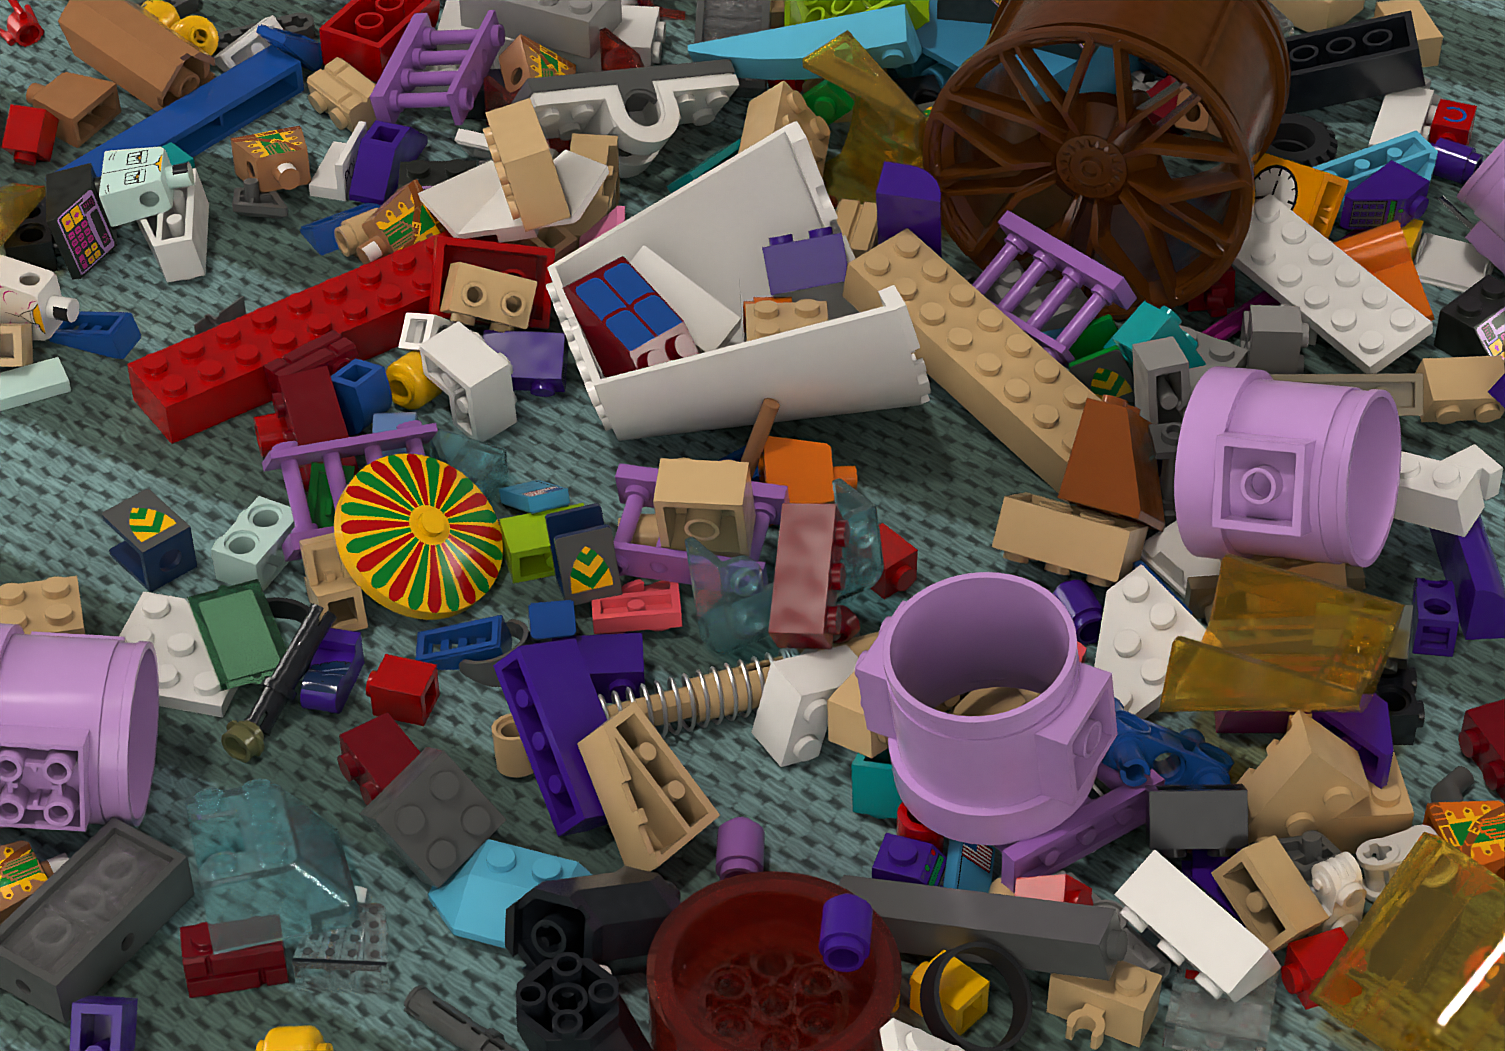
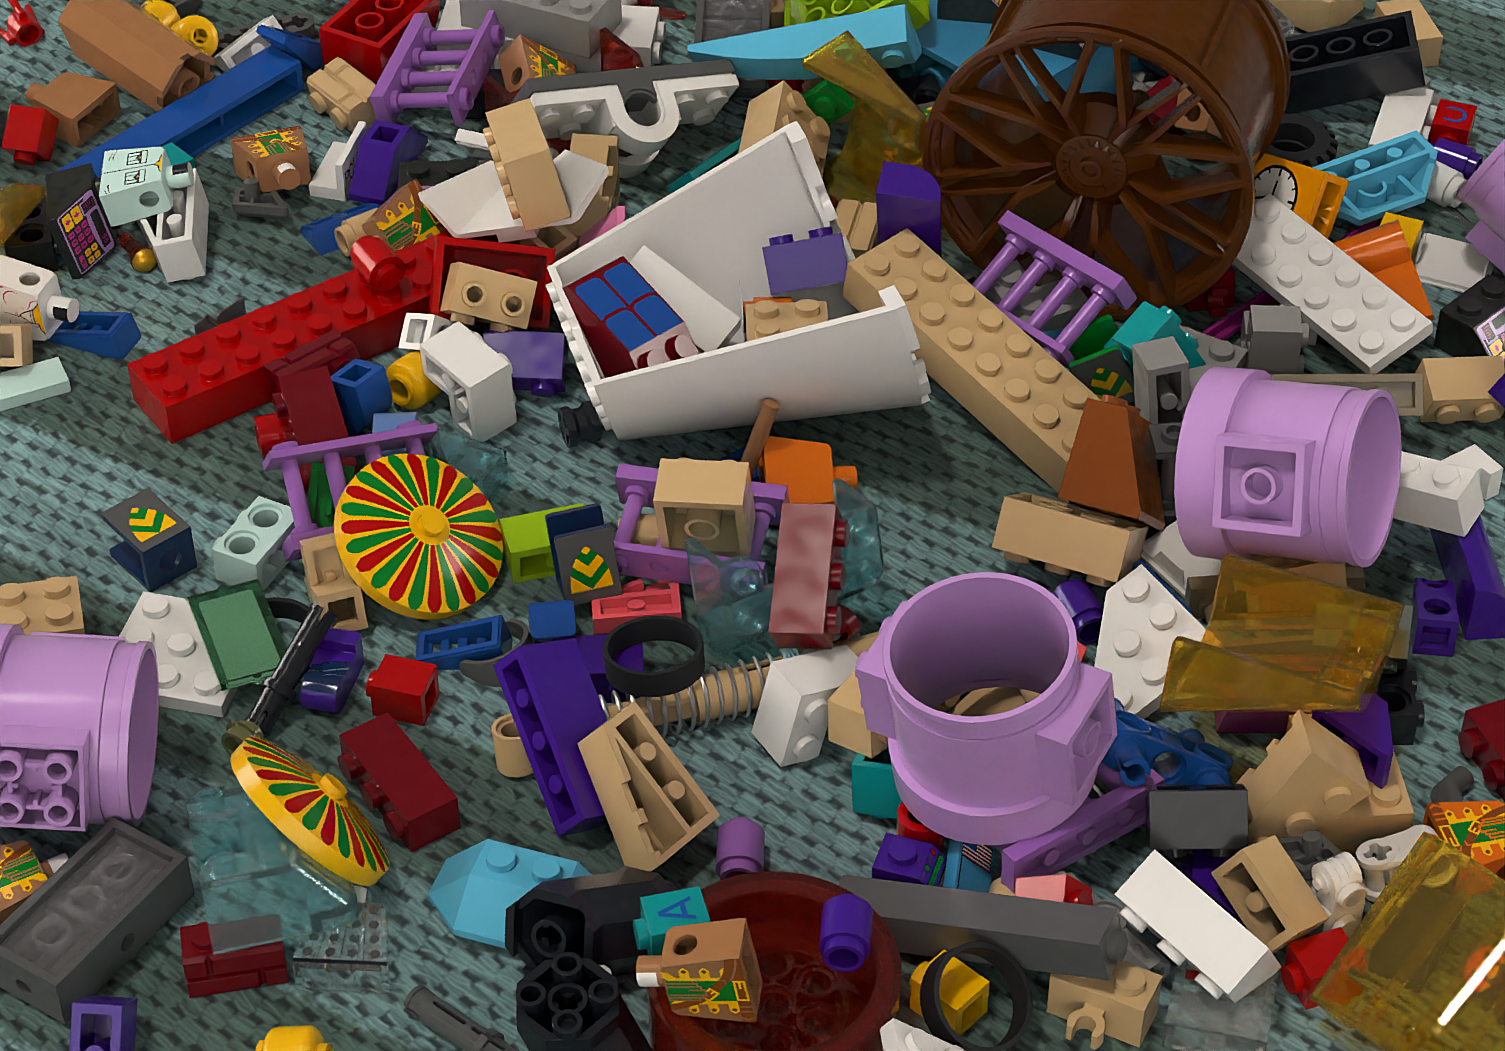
dark grey brick [359,747,506,888] -> none
dark azure tile [499,480,570,514] -> none
red brick [849,523,918,600] -> none
dark purple slope [1339,160,1430,229] -> none
none -> piece [119,233,157,272]
none -> dish [230,737,390,886]
none -> red brick [350,235,405,292]
none -> black wheel [558,400,602,448]
none -> black tyre [603,616,705,697]
none -> teal brick [633,886,711,955]
none -> medium nougat torso [636,918,763,1022]
none -> white brick [1426,160,1468,208]

